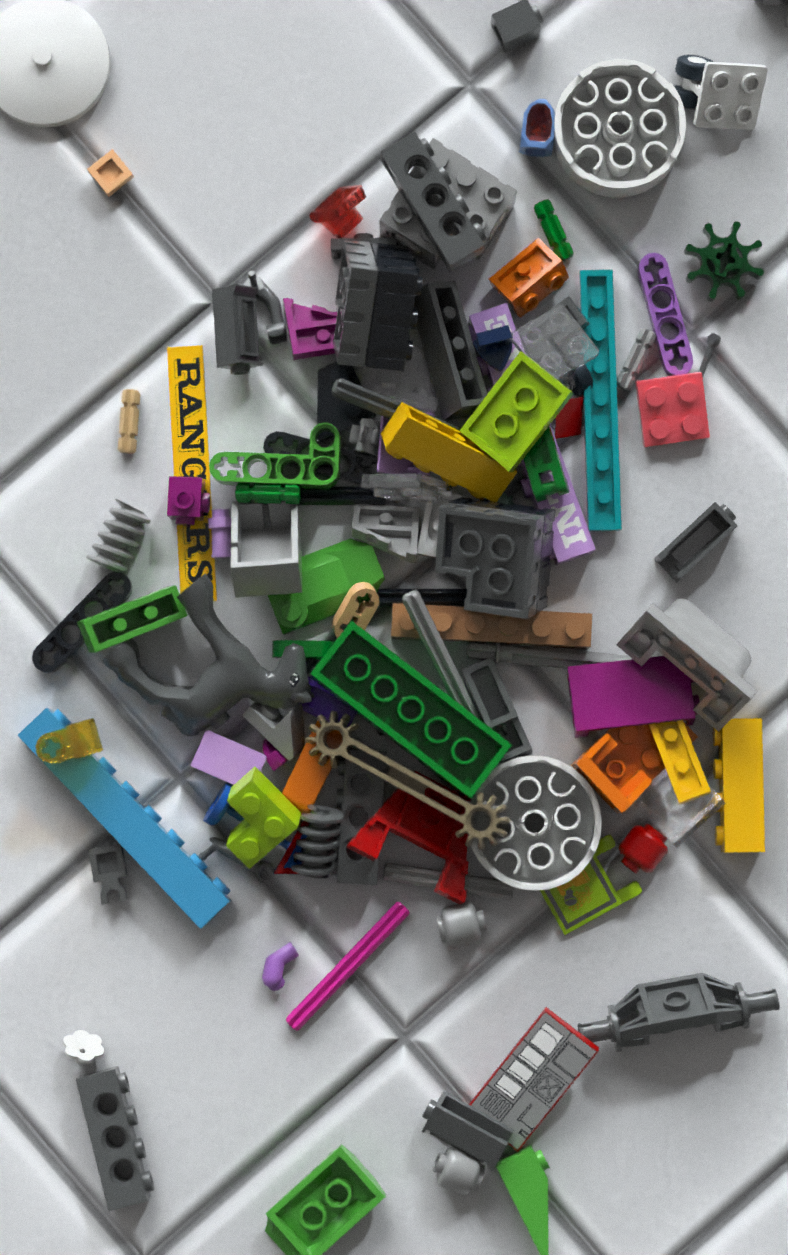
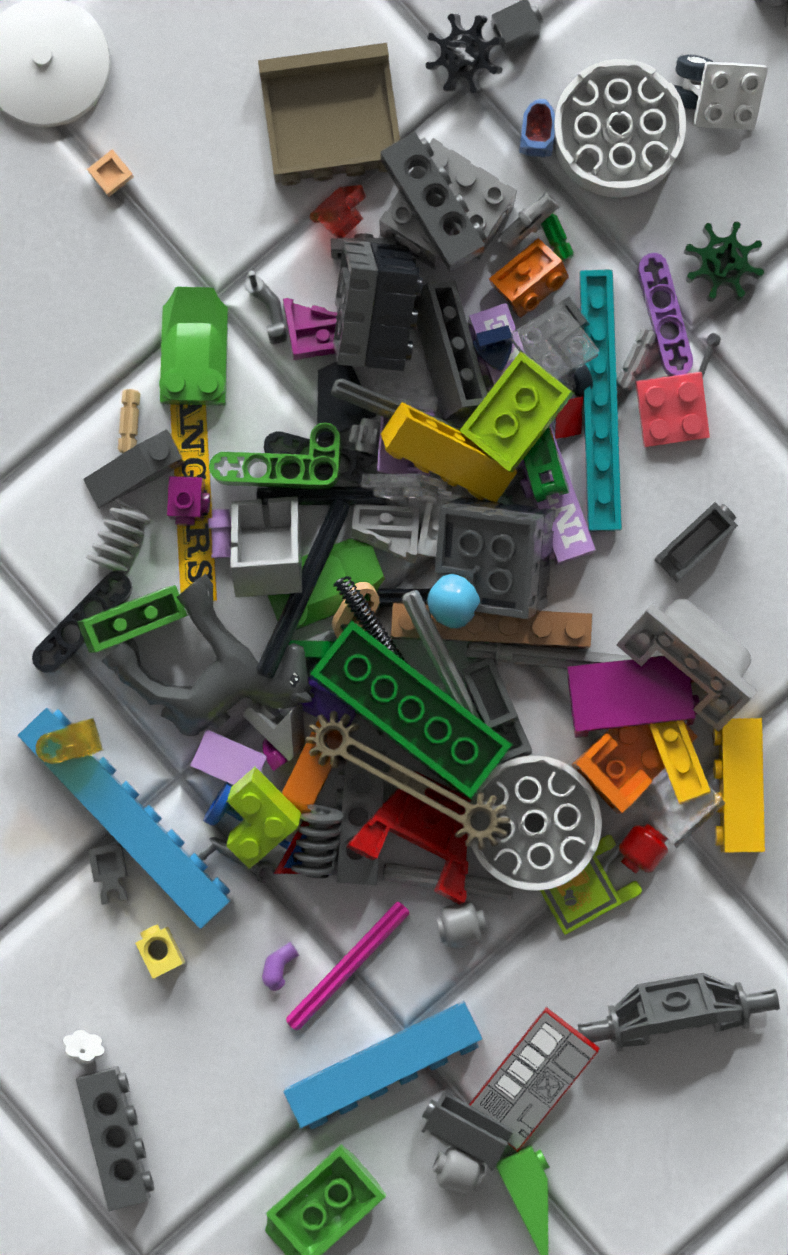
dark grey window [212,284,263,375] -> none
green axle [235,483,301,504] -> none
none -> dark grey slope [83,429,186,508]
none -> light yellow brick [135,924,185,979]
none -> bright green slope [159,287,228,405]
none -> black axle [257,499,349,679]
none -> dark tan panel [258,42,400,186]
none -> dark azure brick [283,1000,482,1130]
none -> black piece [333,576,408,663]
none -> black gear [425,13,505,93]
none -> medium azure hair [427,574,480,628]
none -> light grey pin [499,191,561,251]

